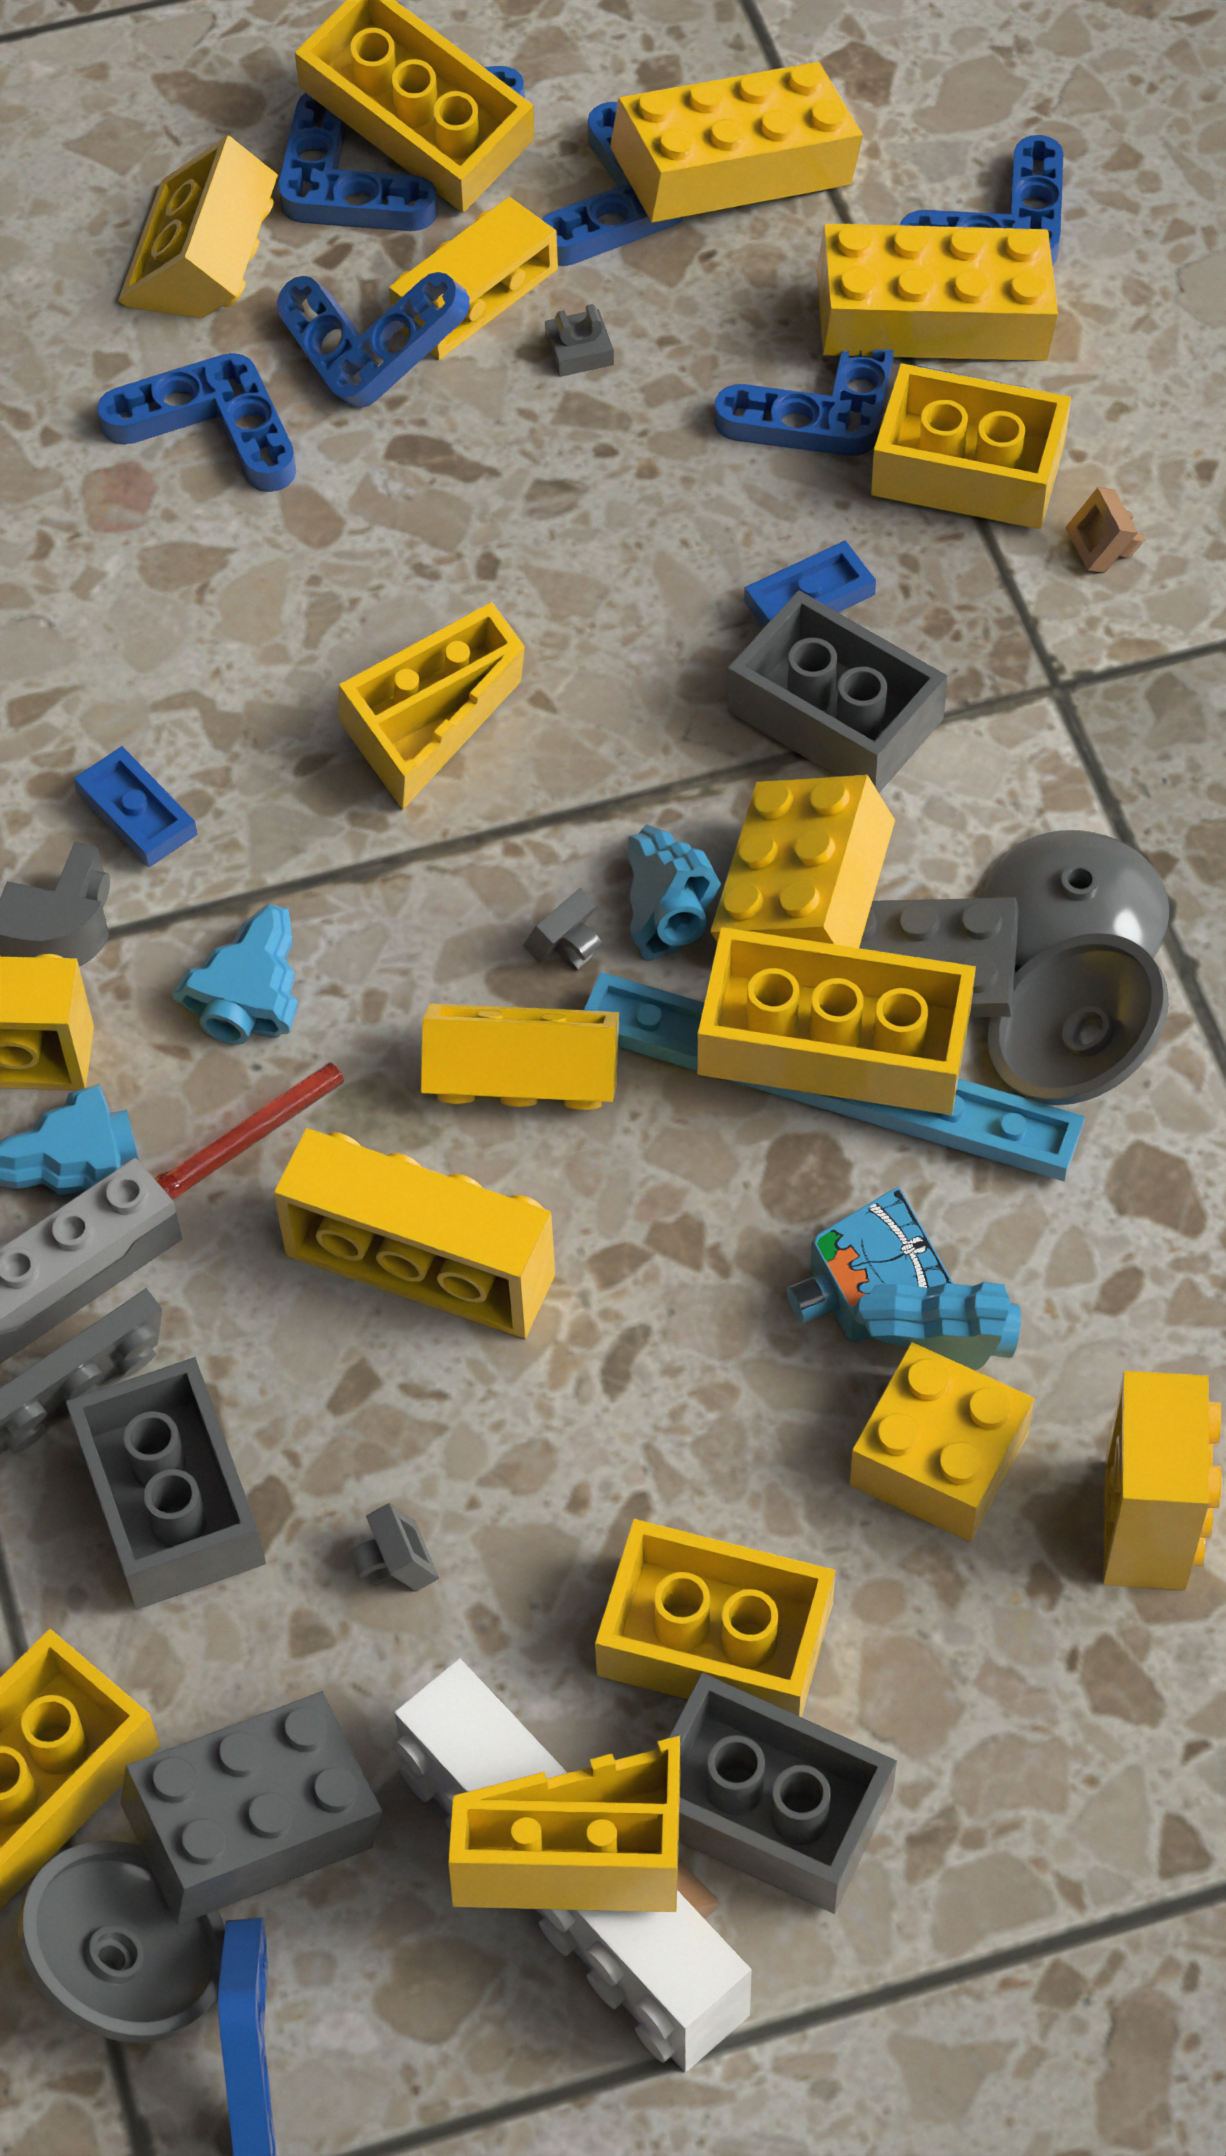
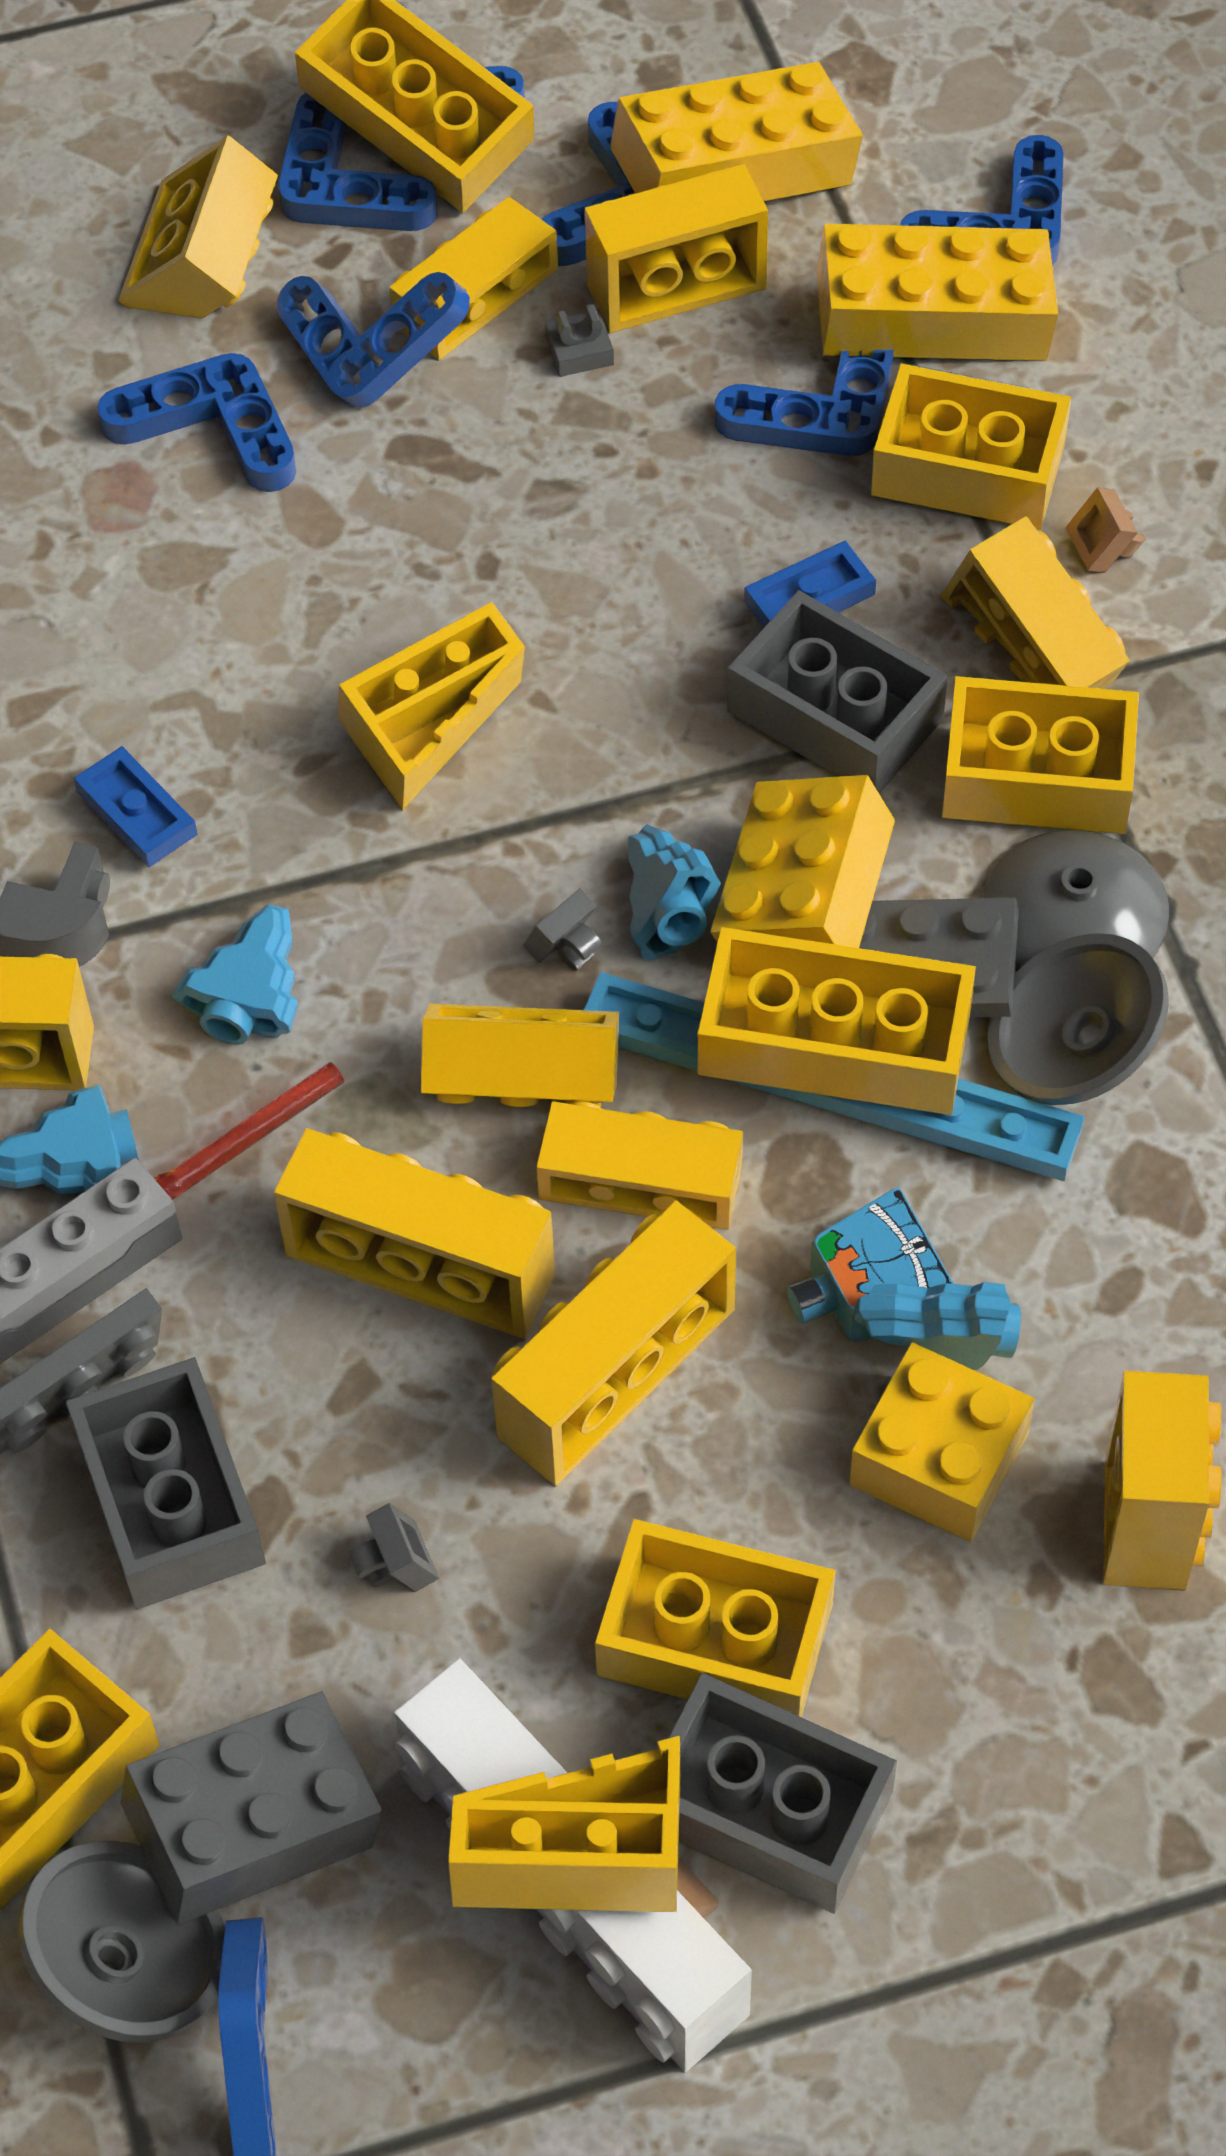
none -> yellow brick [491,1200,736,1487]
none -> yellow brick [537,1101,743,1230]
none -> yellow brick [585,164,768,333]
none -> yellow wedge [940,516,1130,689]
none -> yellow brick [942,676,1139,834]

